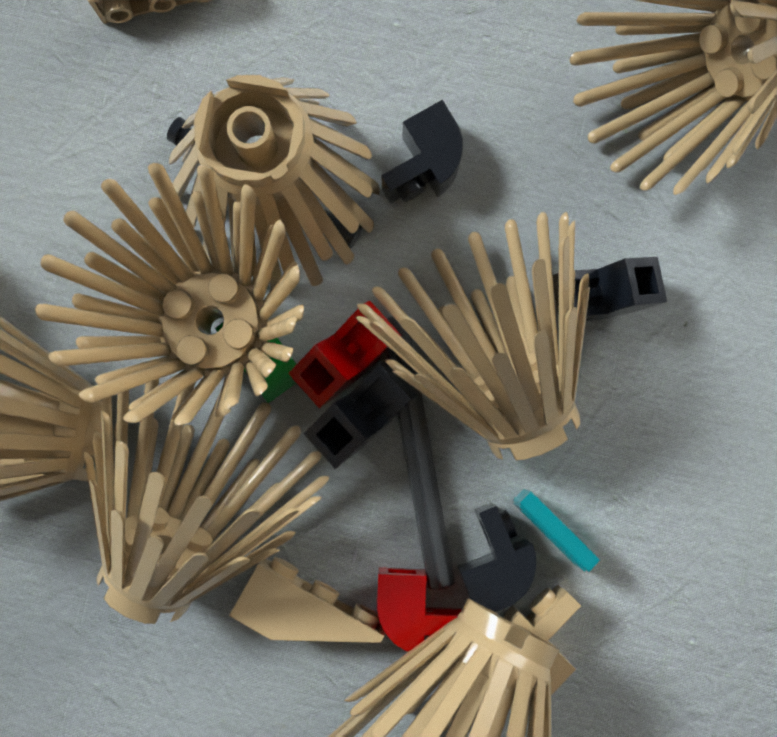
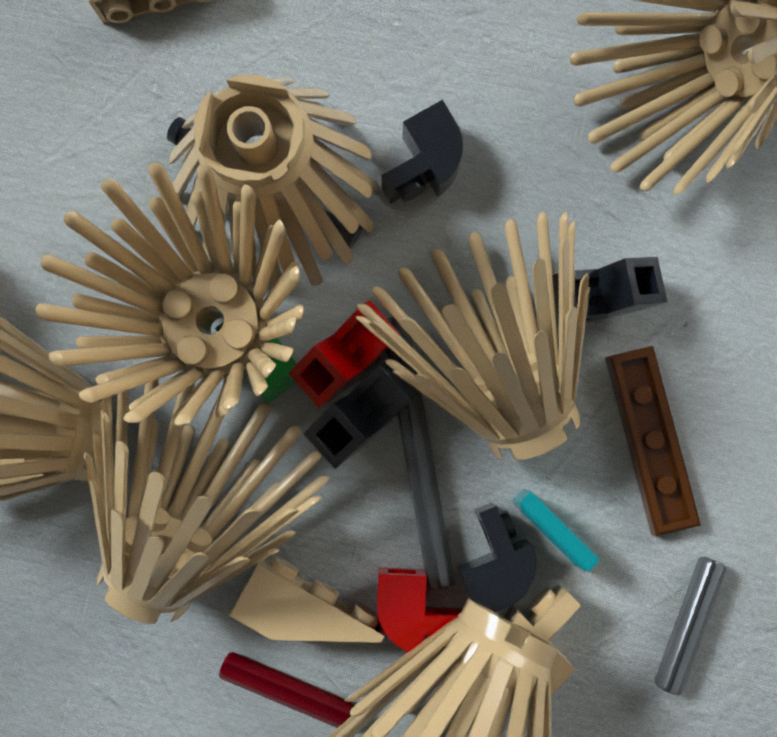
none -> dark red axle [219,652,354,728]
none -> reddish brown tile [605,346,701,536]
none -> dark grey axle [655,556,726,696]

